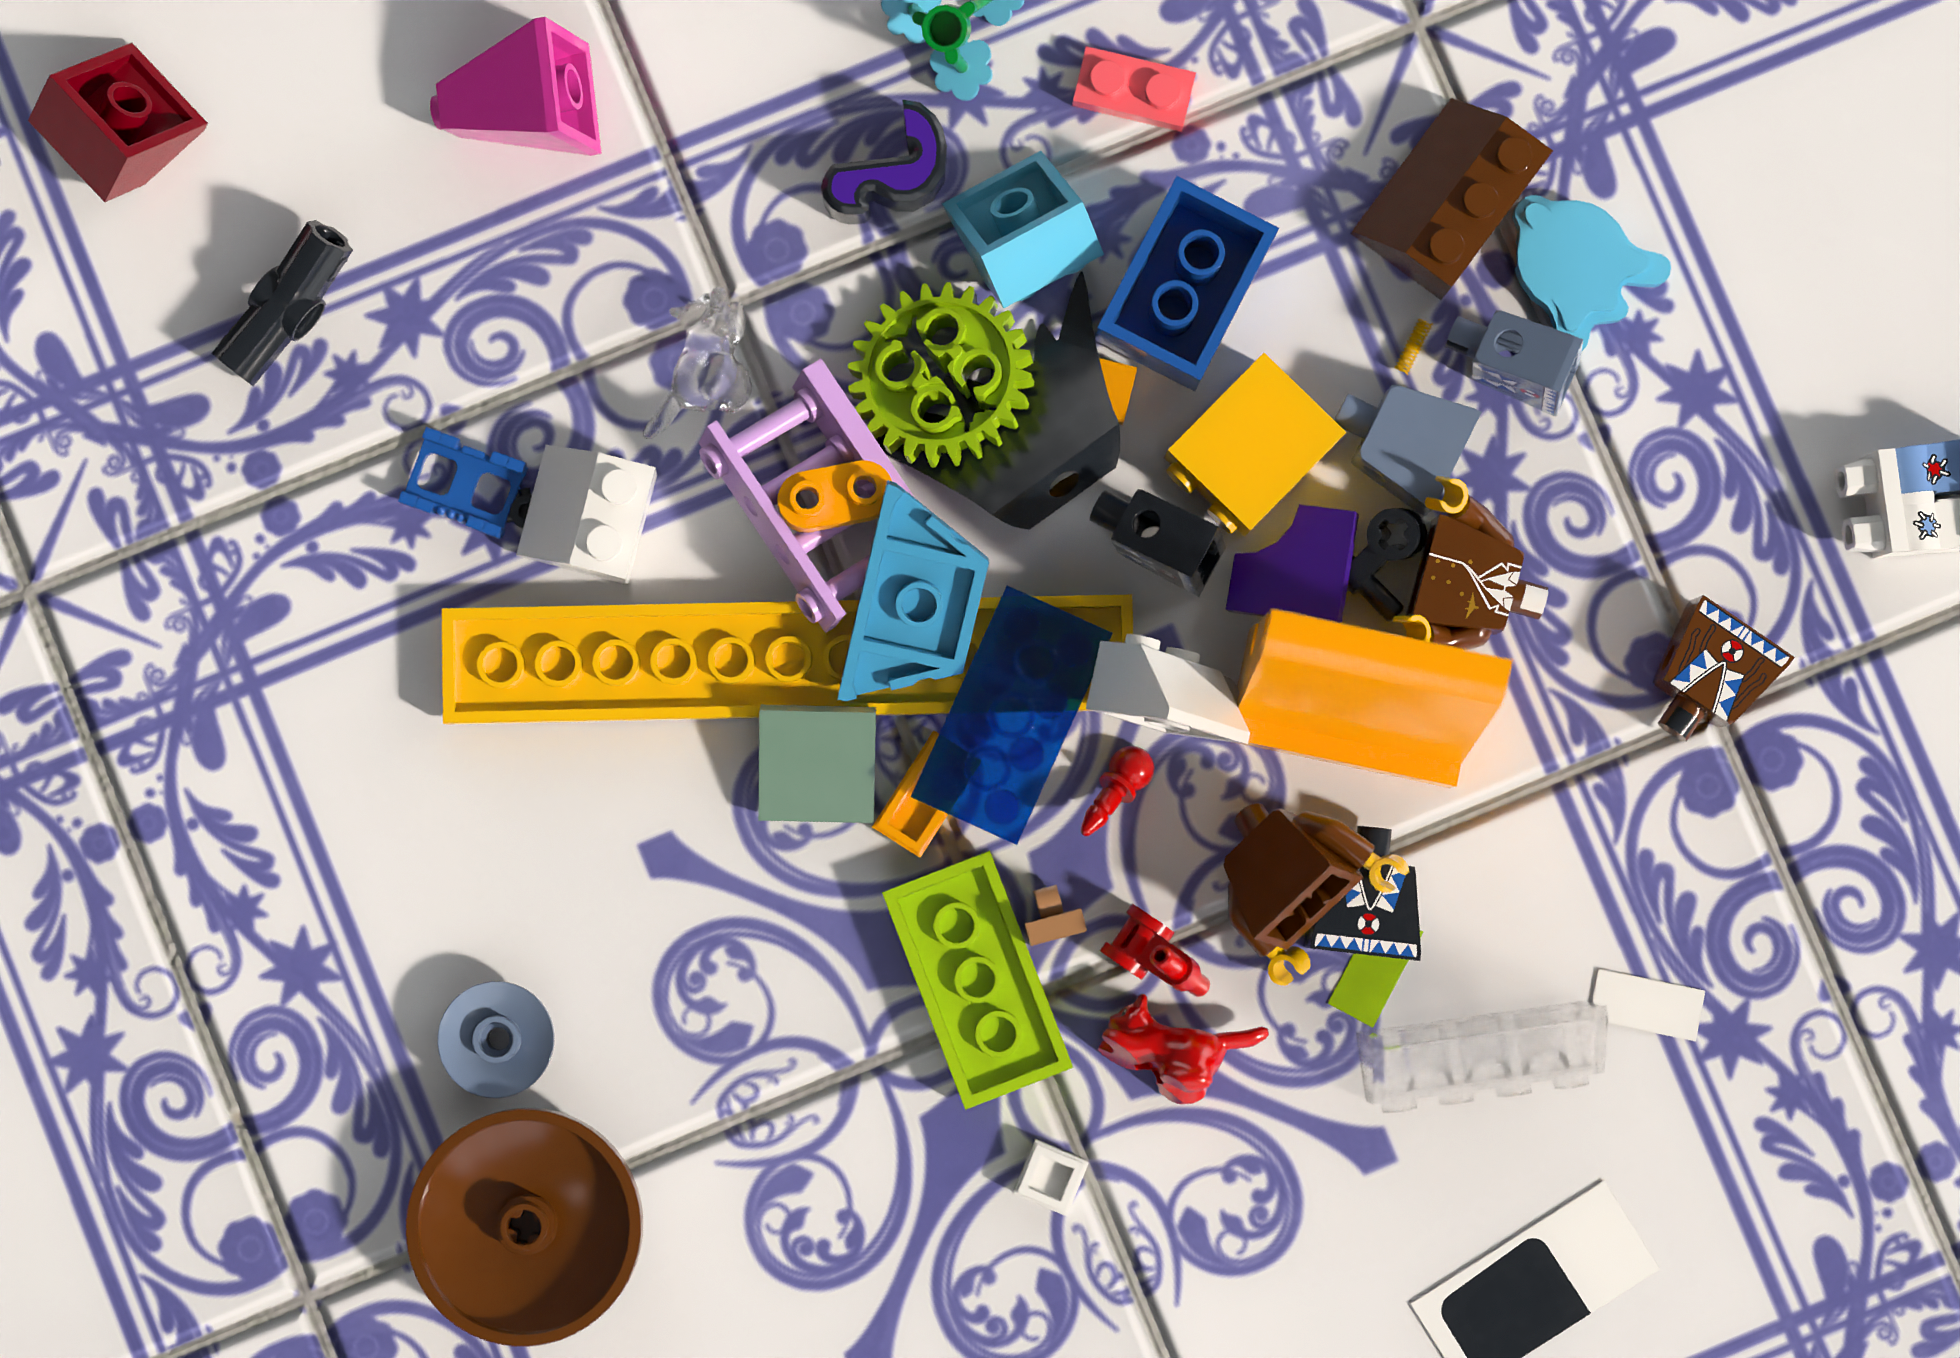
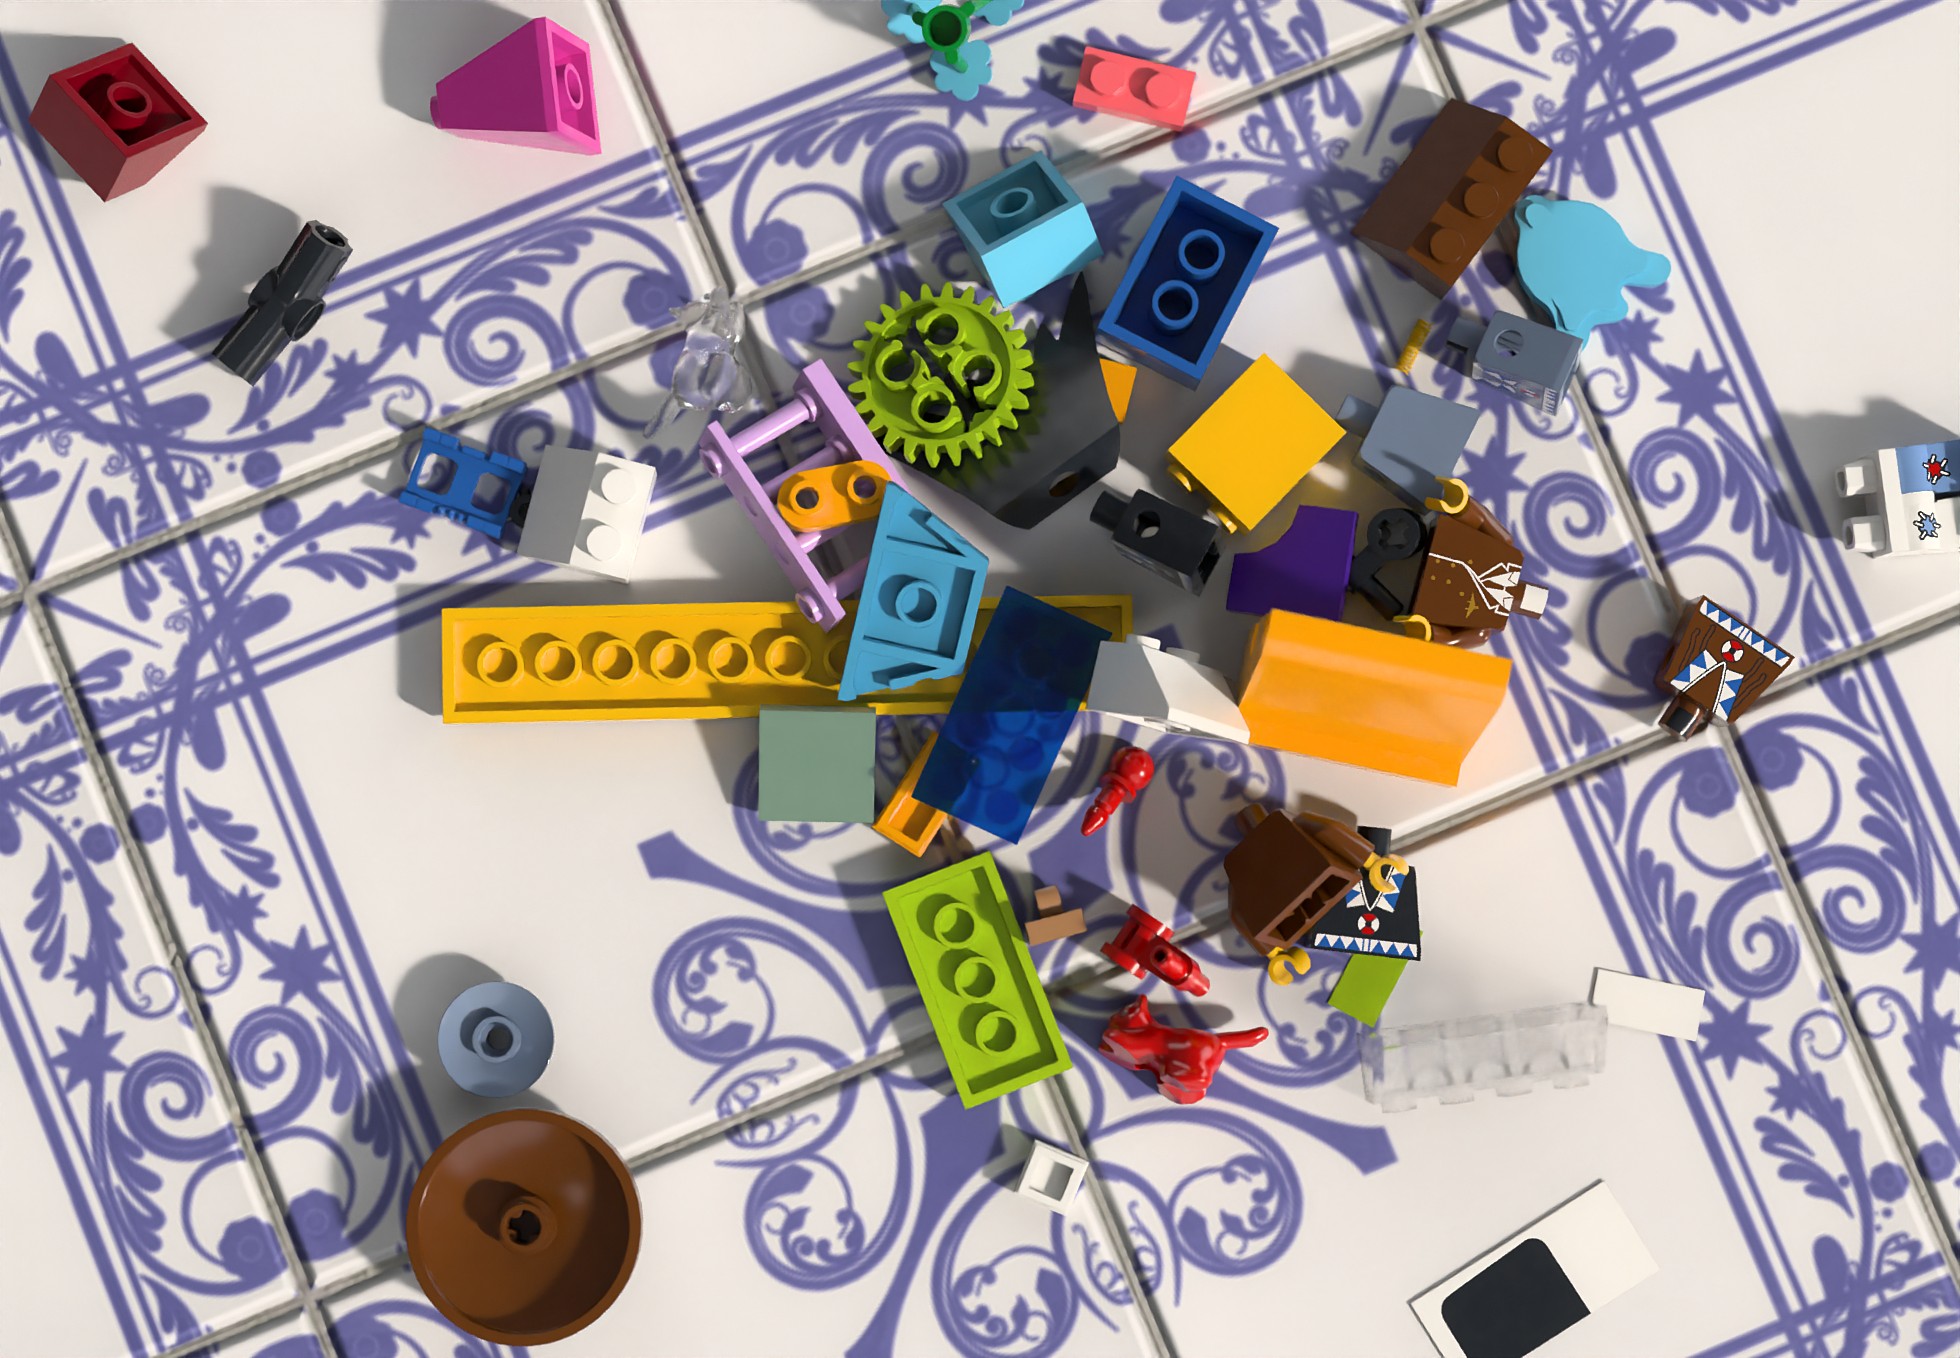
black animal [821,99,947,224] -> none

